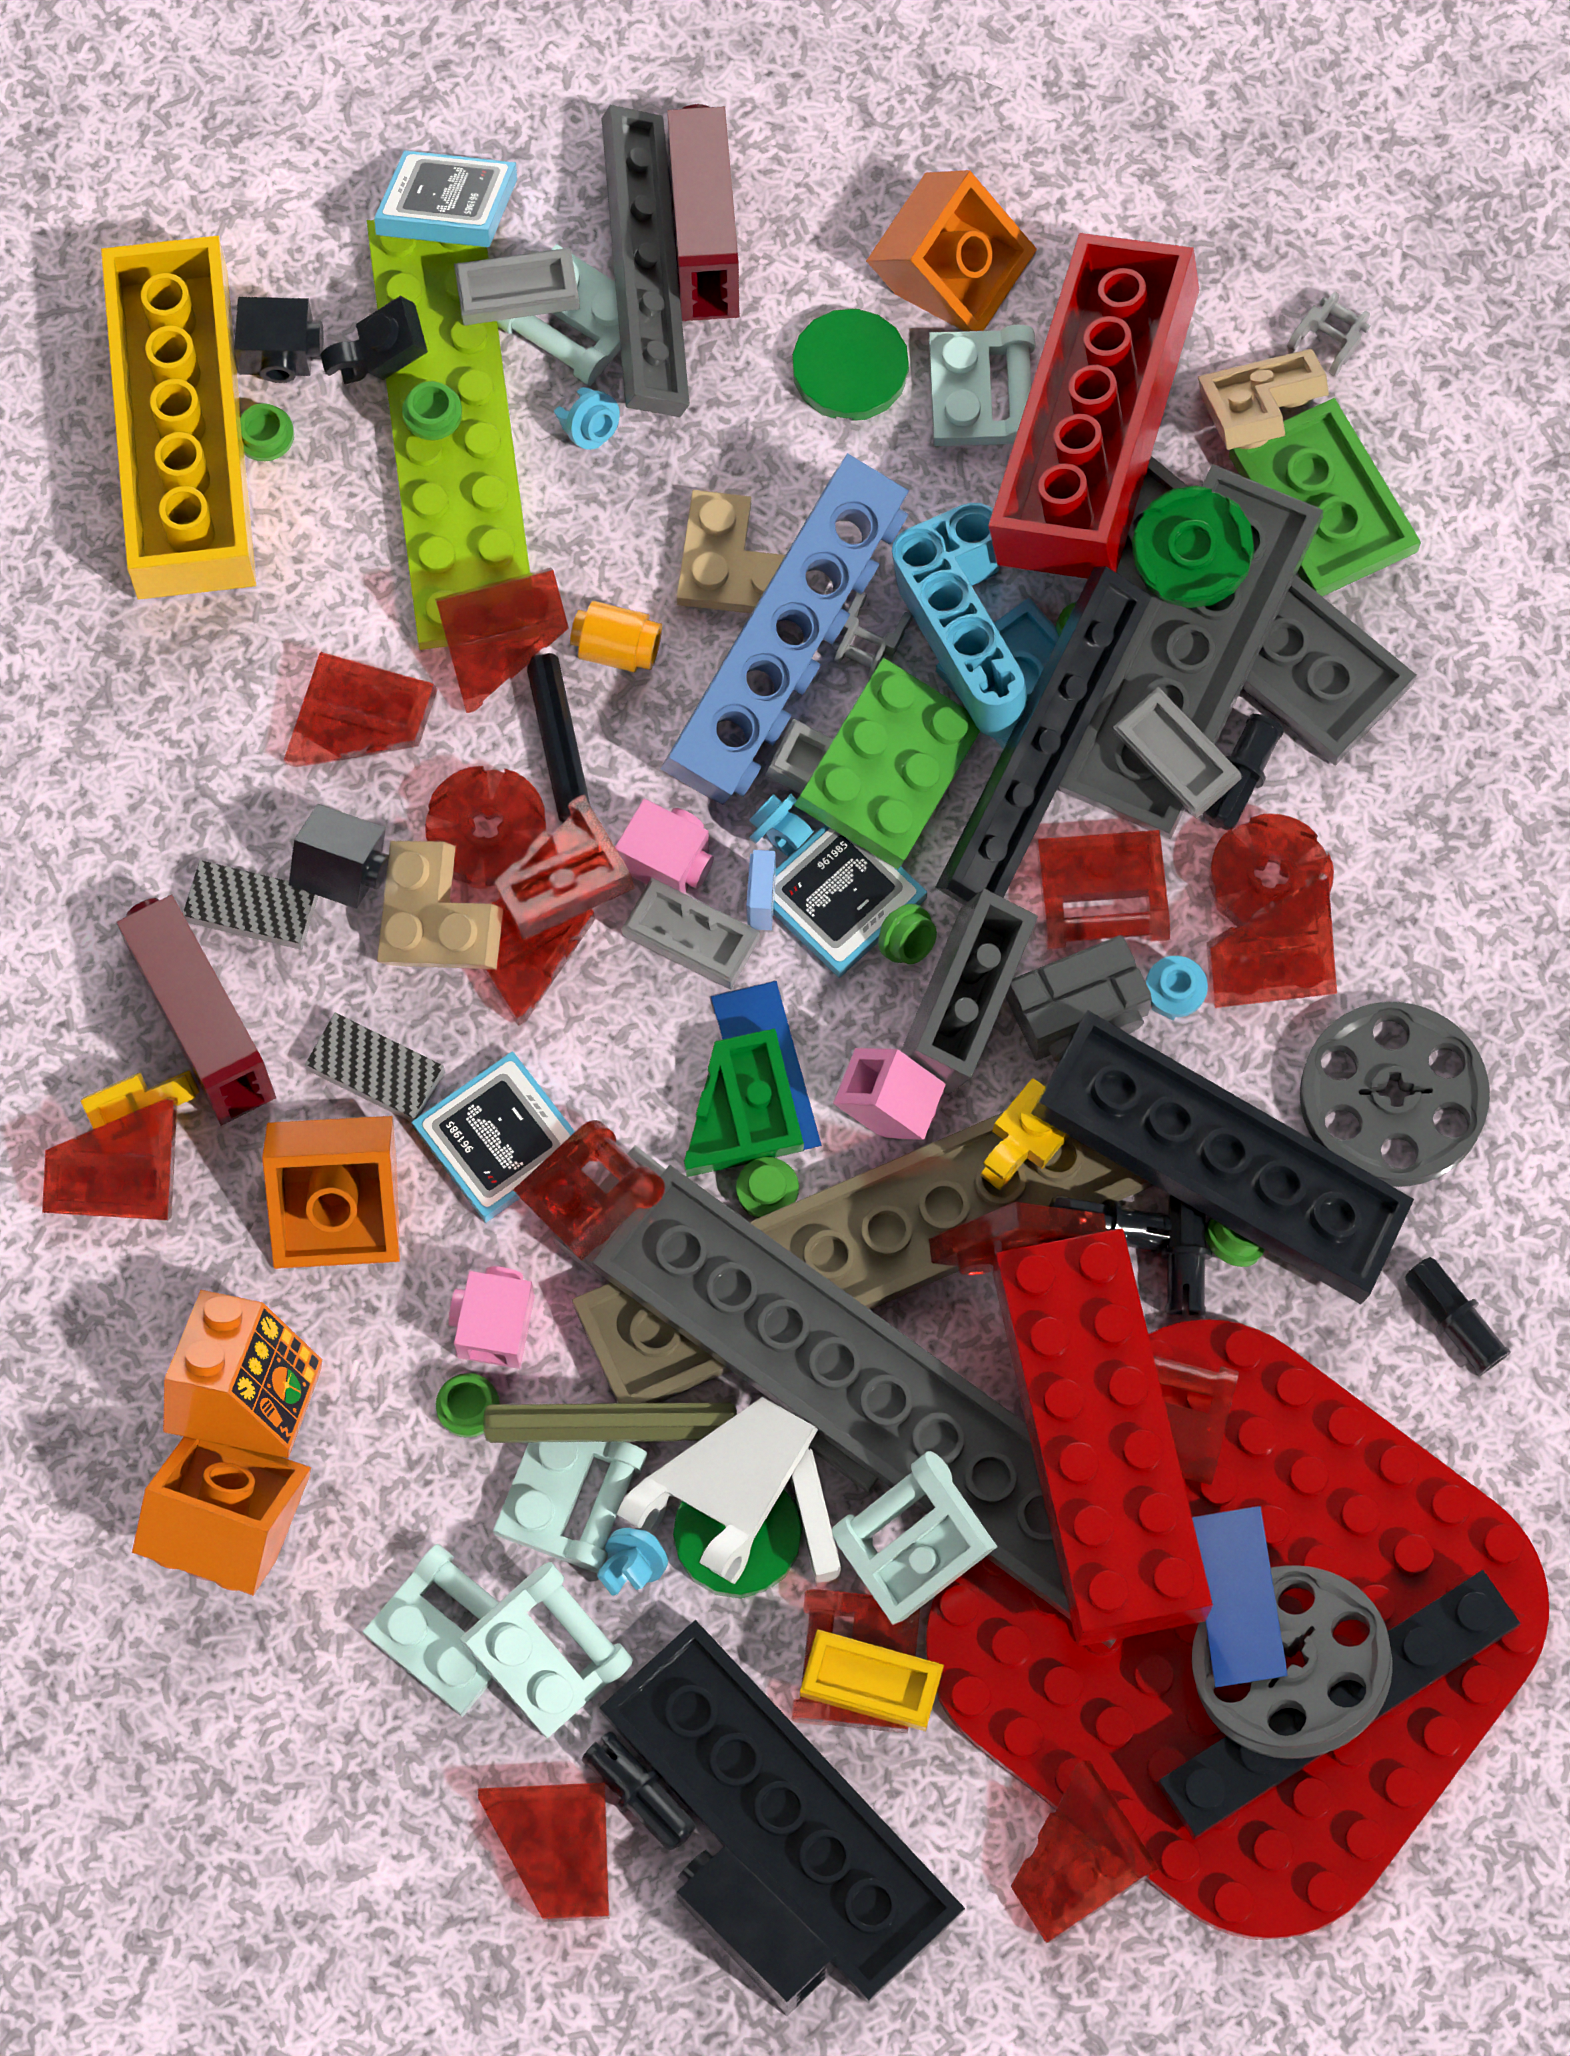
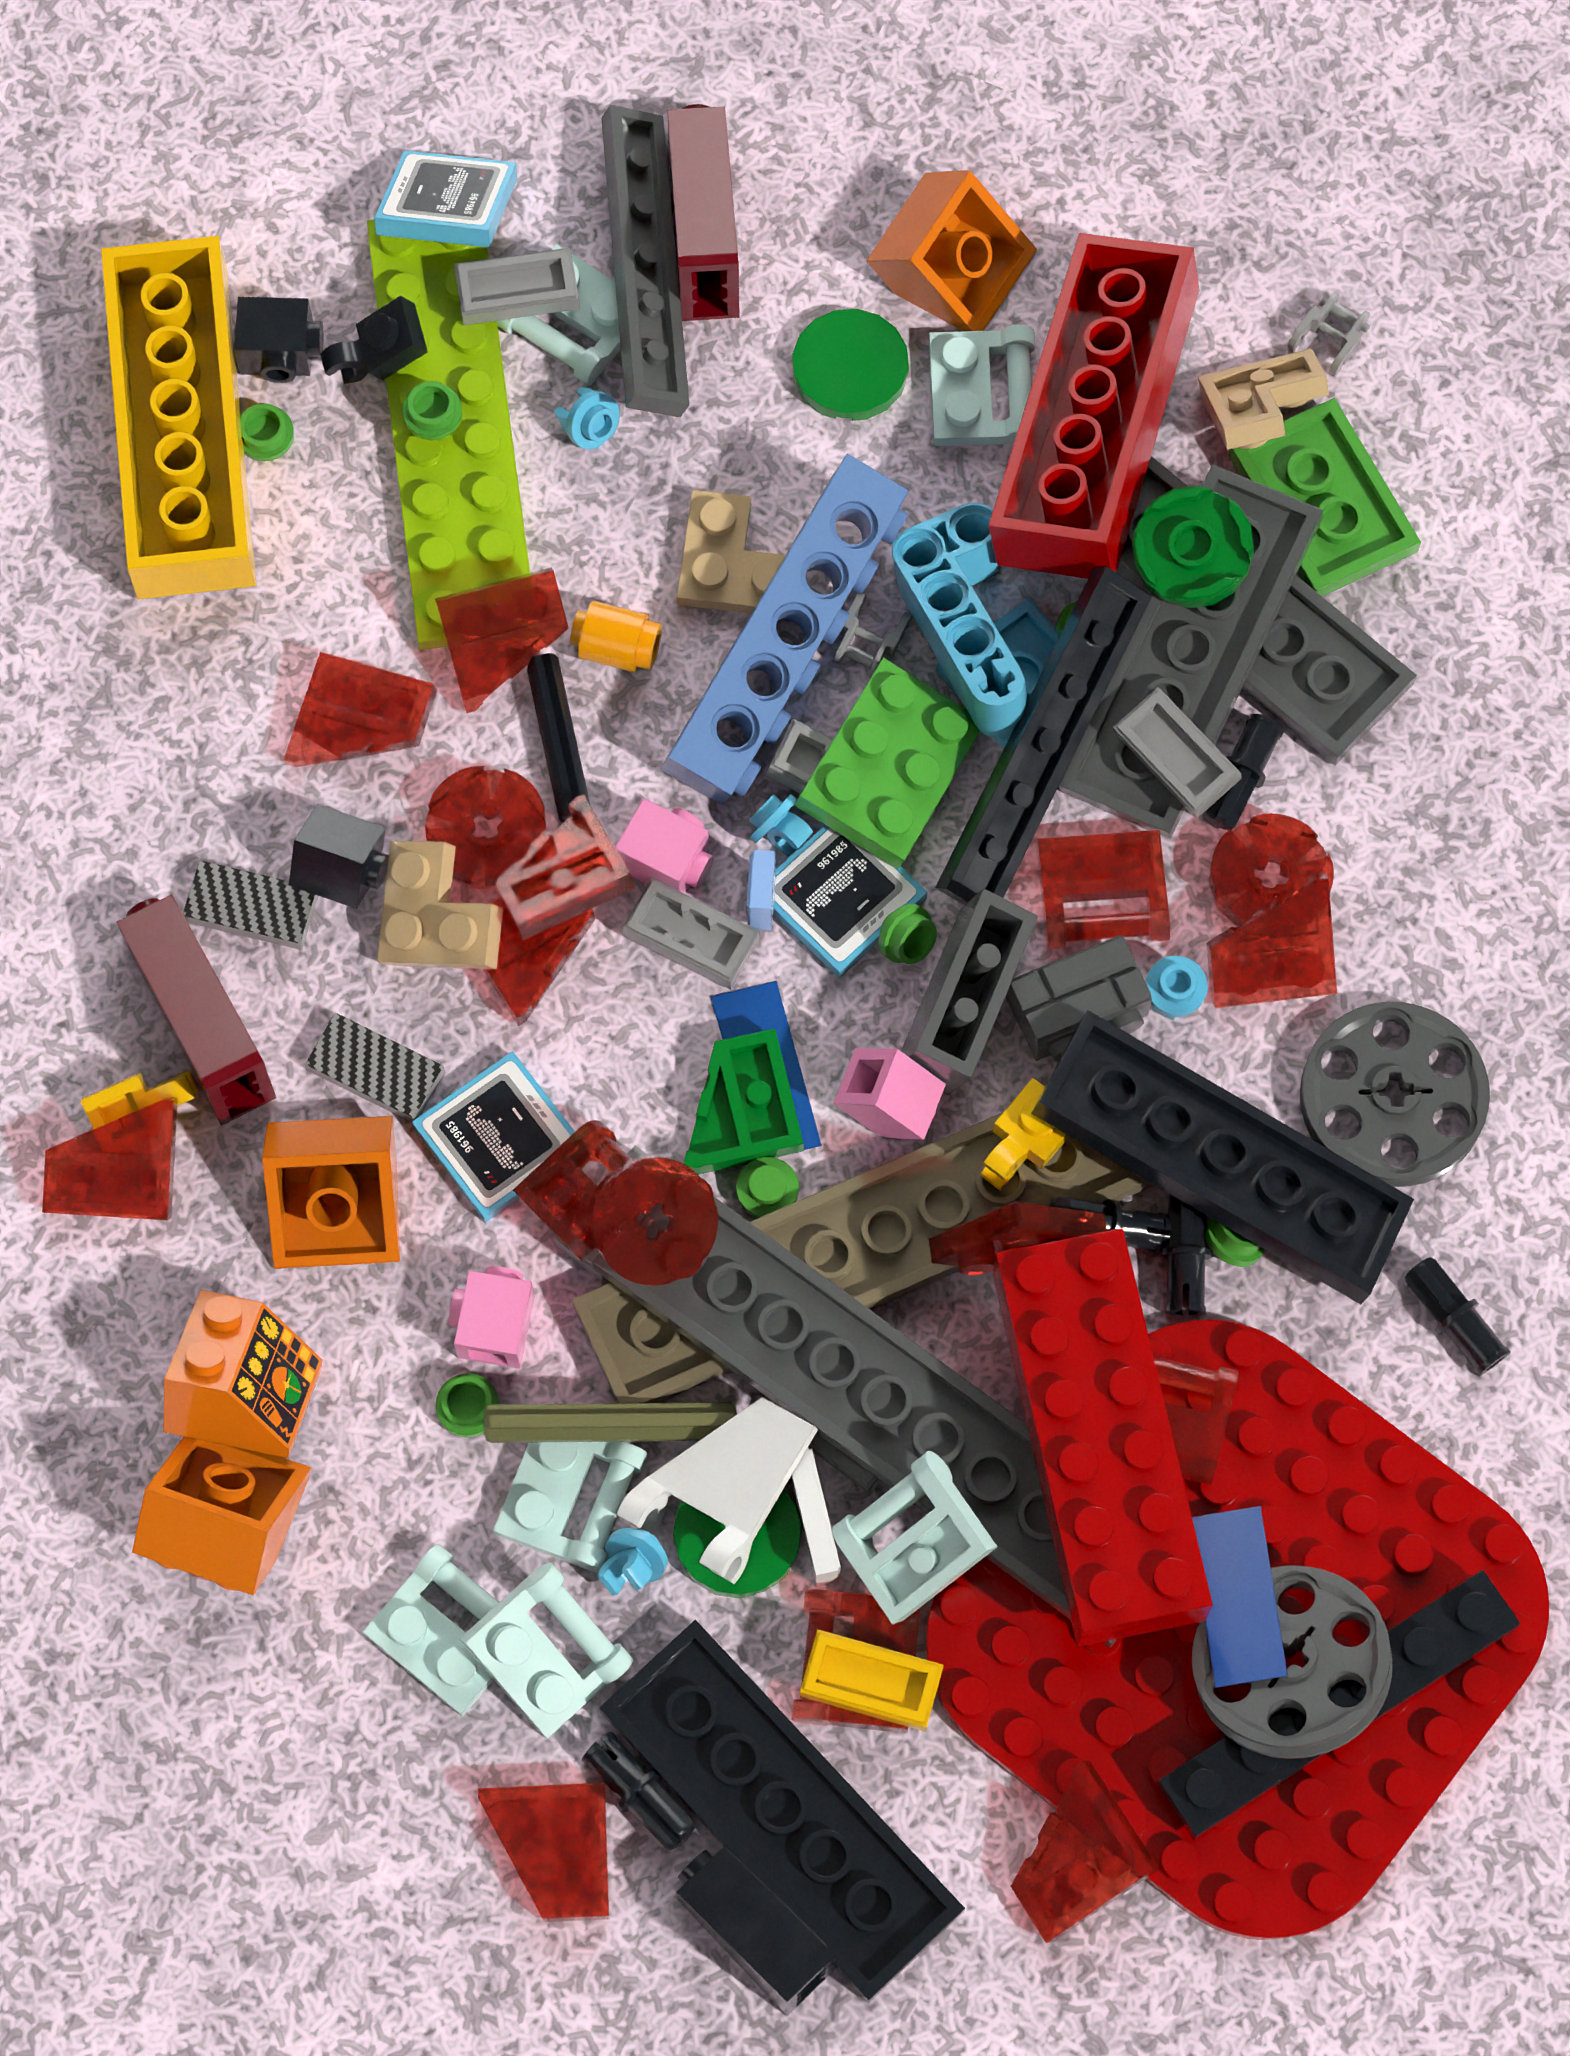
none -> clear red plate [587,1155,718,1286]

